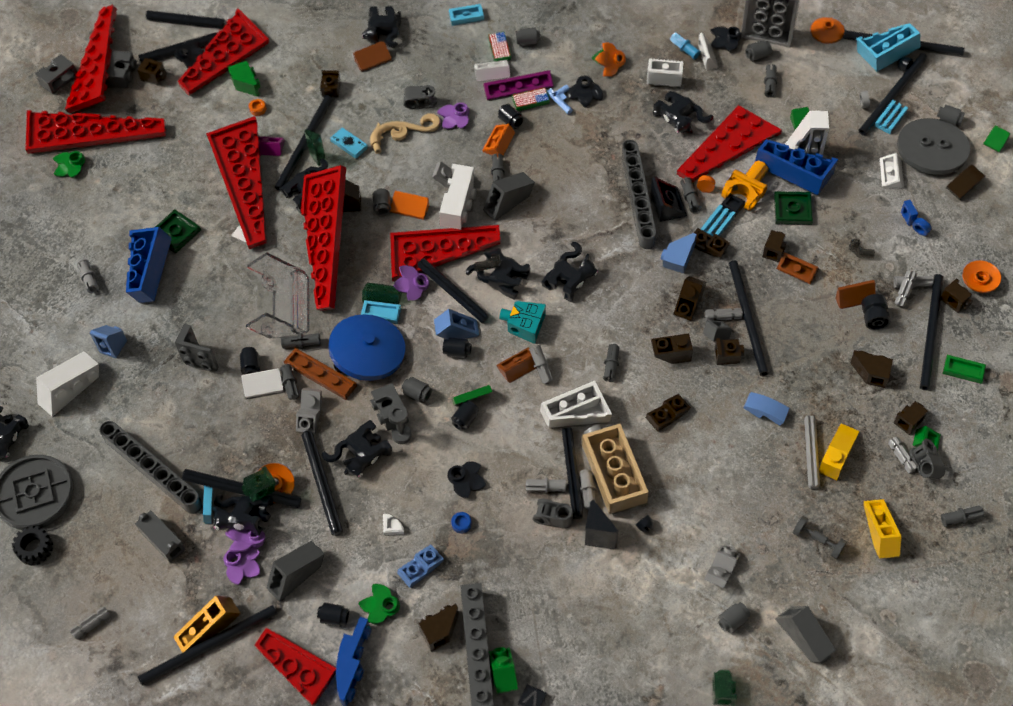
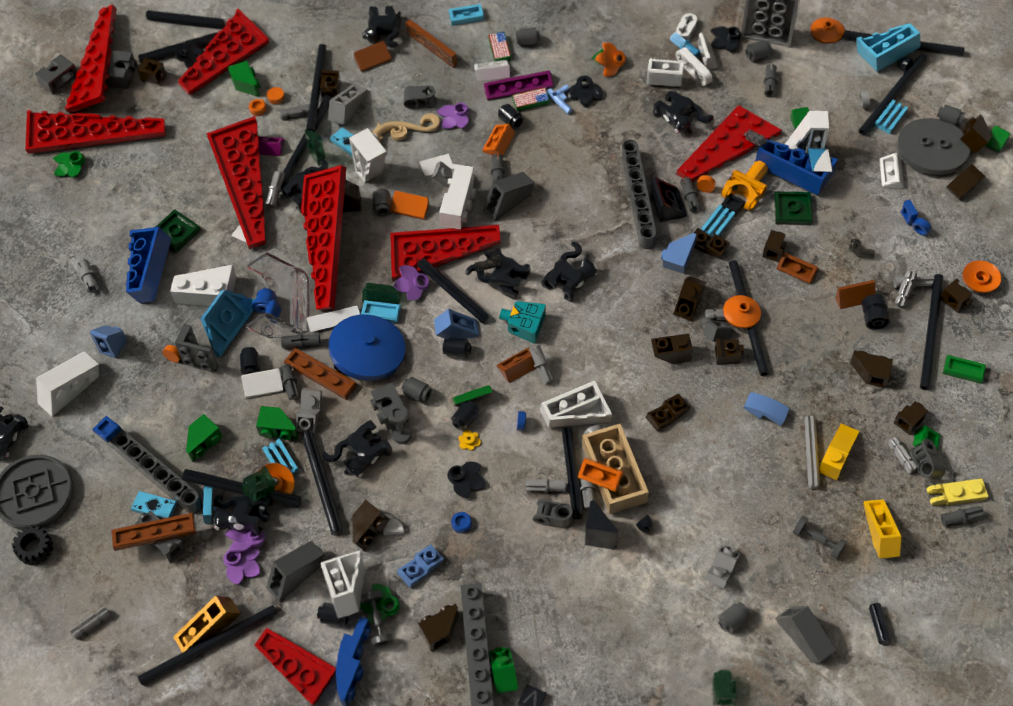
dark grey axle [603,344,620,382] -> none
none -> blue tile [92,416,122,443]
none -> dark orange tile [111,513,197,551]
none -> medium azure tile [131,491,177,519]
none -> orange tile [162,345,181,363]
none -> white wedge [170,265,237,306]
none -> green slope [186,414,223,462]
none -> dark azure wing [200,290,255,357]
none -> blue piece [251,288,282,322]
none -> green slope [256,406,298,440]
none -> medium azure tile [262,438,299,475]
none -> light grey axle [265,171,285,207]
none -> orange tile [267,87,285,104]
none -> light grey axle [279,103,310,120]
none -> black piece [306,44,327,134]
none -> white sticker [307,306,360,332]
none -> white wedge [321,550,365,618]
none -> light grey slope [328,84,368,124]
none -> white wedge [349,128,386,183]
none -> dark brown slope [352,499,390,551]
none -> dark grey wheel [361,591,393,647]
none -> dark orange tile [406,19,457,68]
none -> white sticker [420,154,453,176]
none -> yellow plant [458,430,481,451]
none -> blue tile [516,411,526,431]
none -> orange slope [578,458,624,492]
none -> white beam [676,13,697,40]
none -> white beam [676,47,713,86]
none -> orange dish [723,295,761,328]
none -> dark grey axle [744,130,767,147]
none -> sticker [808,148,832,172]
none -> black axle [869,603,891,645]
none -> light yellow hinge [927,478,988,506]
none -> dark brown slope [960,114,992,153]

